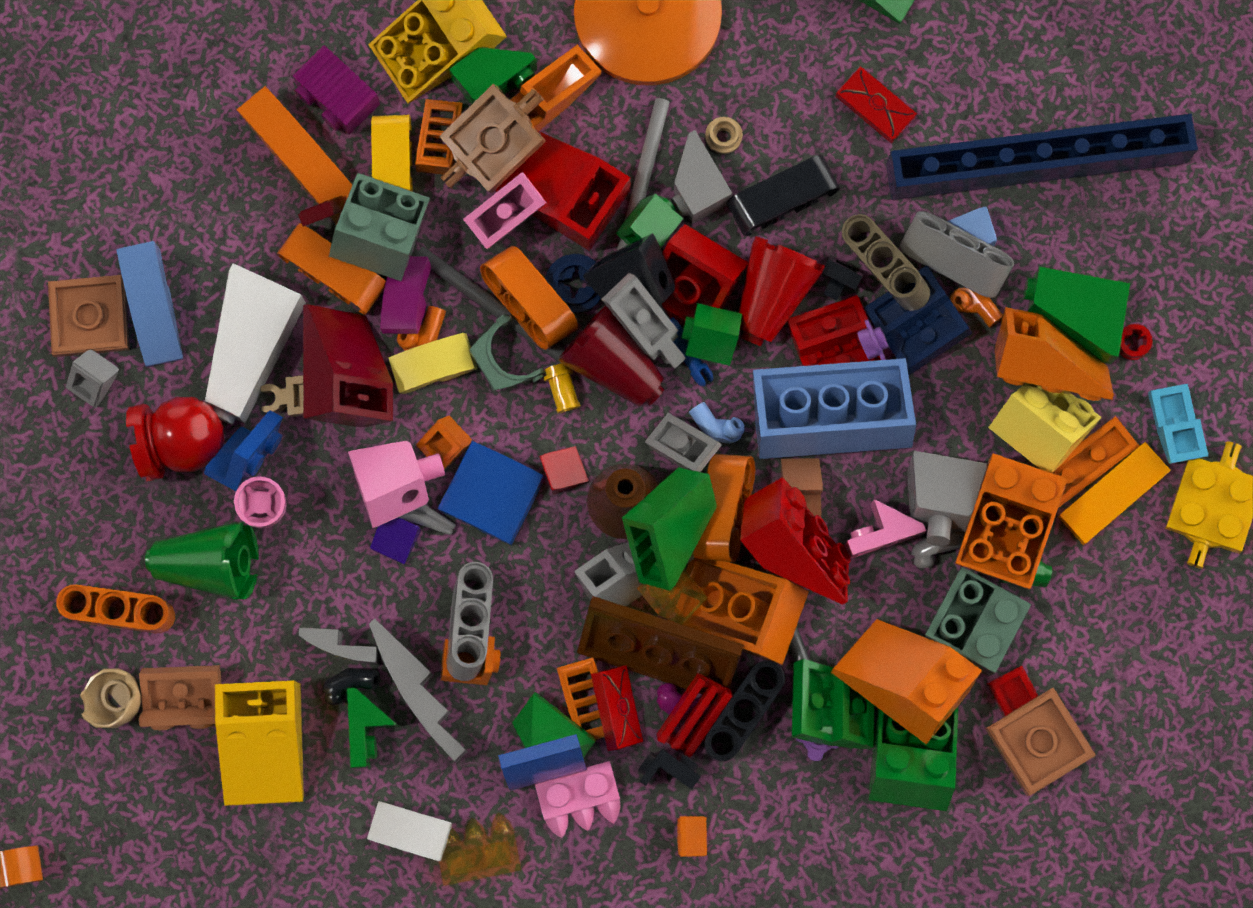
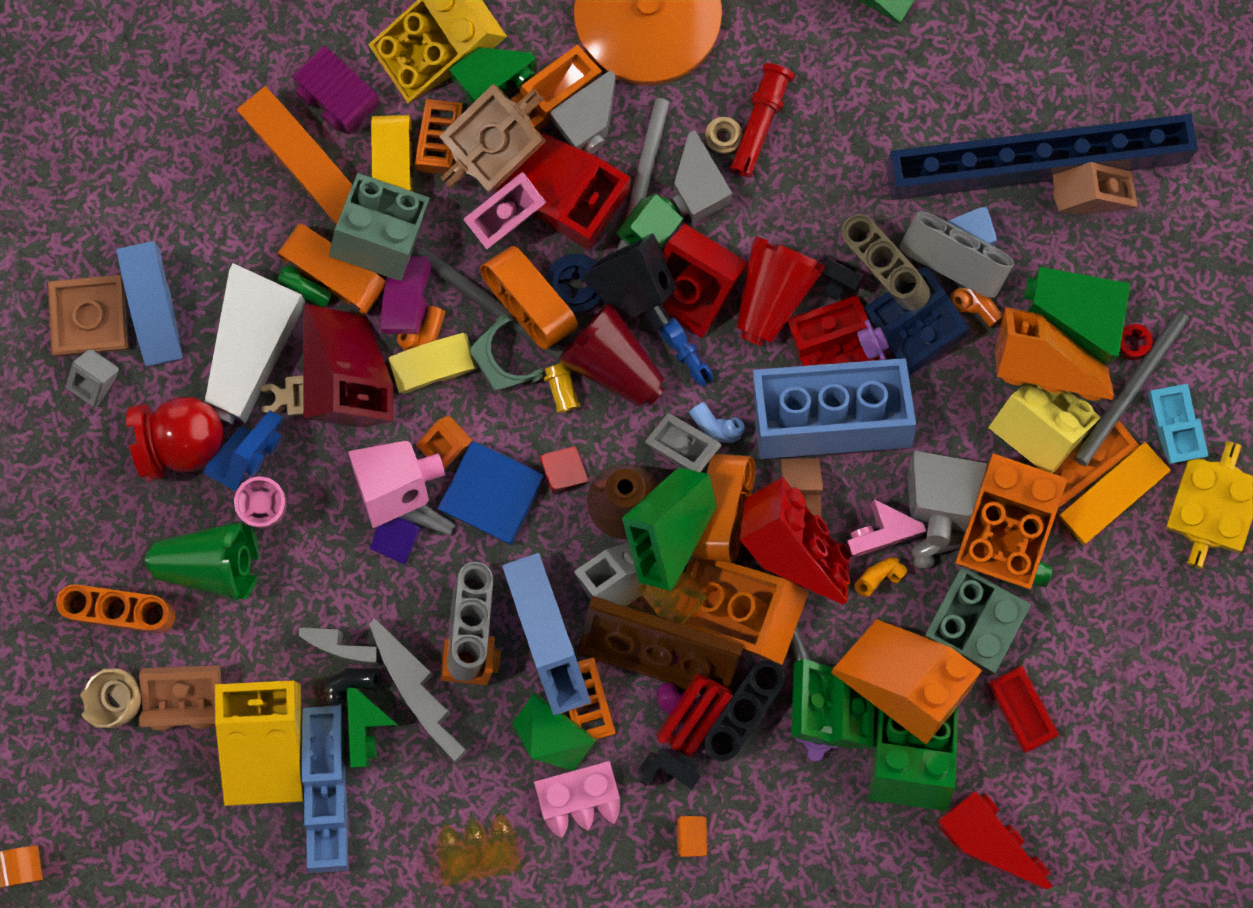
dark red tile [298,196,347,227] -> none
white slope [367,801,452,861] -> none
blue slope [498,734,587,791] -> none
red tile [591,665,643,751] -> none
light grey hinge [601,273,686,368] -> none
green brick [681,303,742,366] -> none
black beam [726,155,840,237] -> none
red tile [835,66,917,144] -> none
nougat tile [985,688,1096,797] -> none
none -> green arm [277,266,331,307]
none -> medium blue slope [302,705,348,873]
none -> medium blue slope [502,553,591,716]
none -> light grey slope [550,70,616,154]
none -> red pin [729,63,795,178]
none -> light orange arm [855,557,907,597]
none -> red slope [934,791,1052,890]
none -> nougat slope [1052,162,1138,215]
none -> dark grey piece [1074,311,1189,467]

